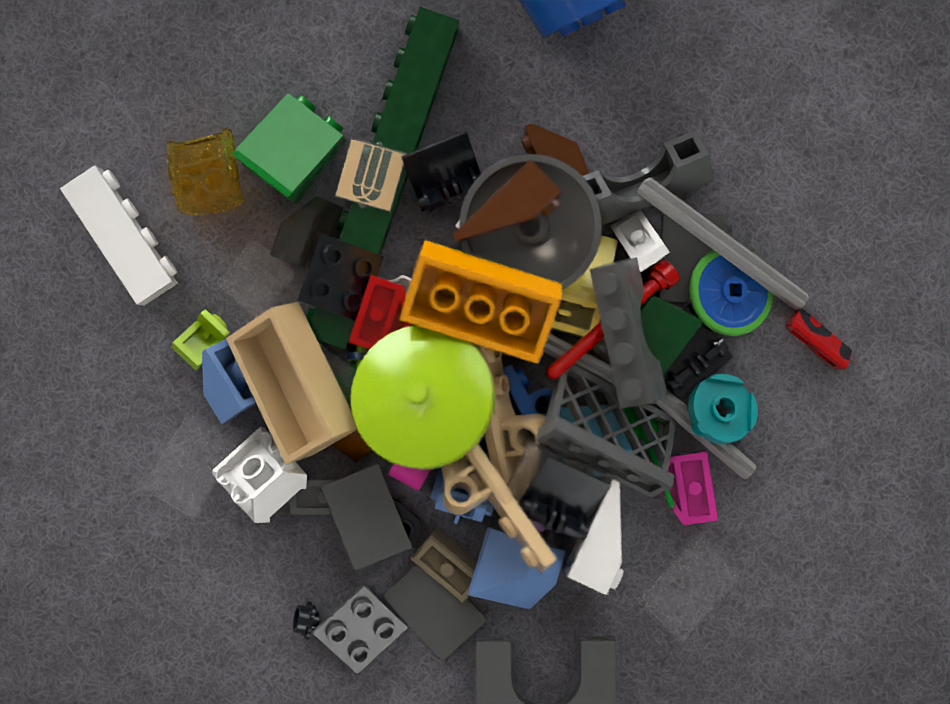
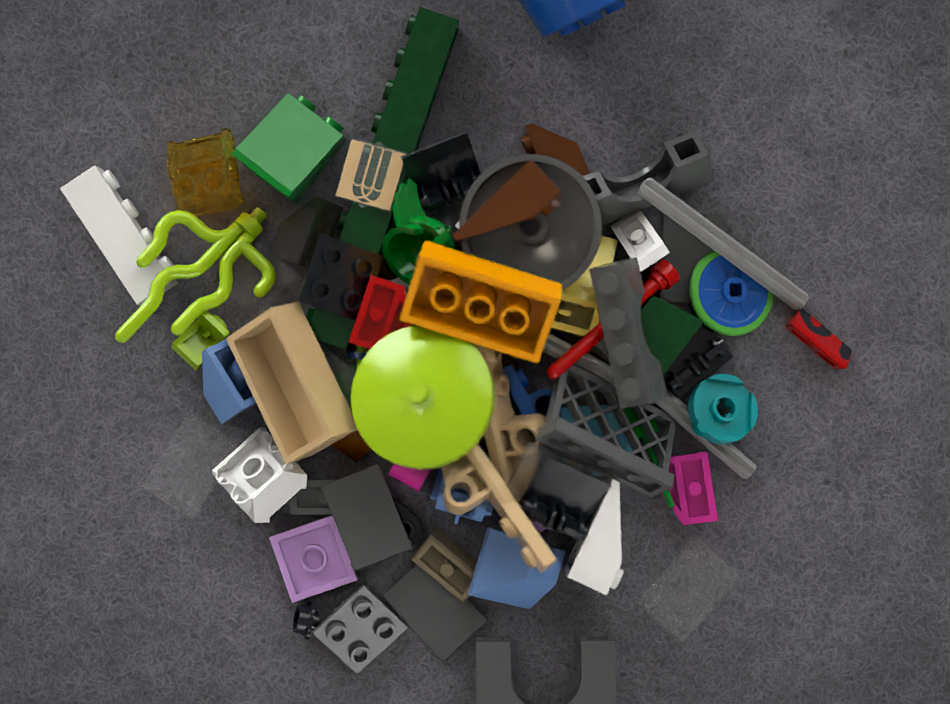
none -> lime plant [115,207,276,343]
none -> lavender plate [269,515,359,603]
none -> green helmet [382,178,455,285]

